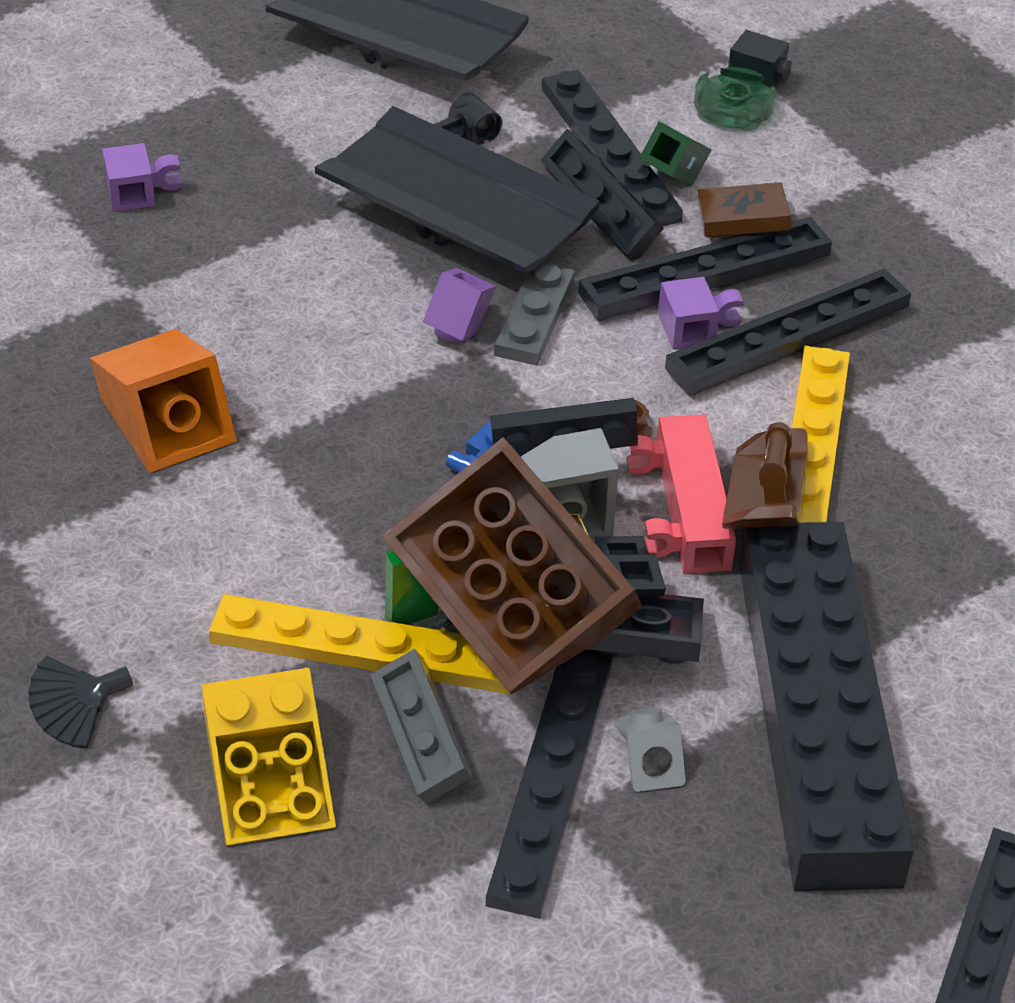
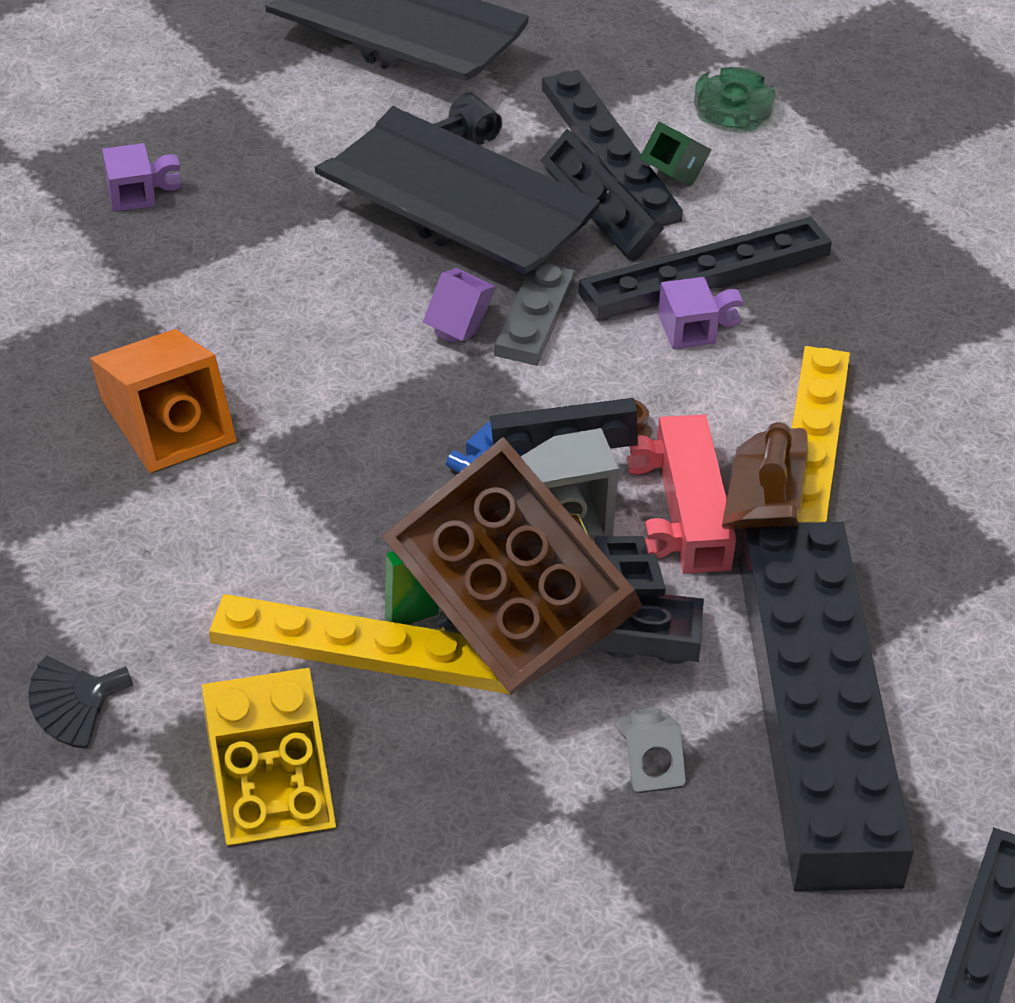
dark grey plate [370,648,473,804] -> none
black plate [485,650,613,919] -> none
black plate [665,268,911,396] -> none
reddish brown tile [697,182,791,238] -> none
black brick [726,29,792,94] -> none

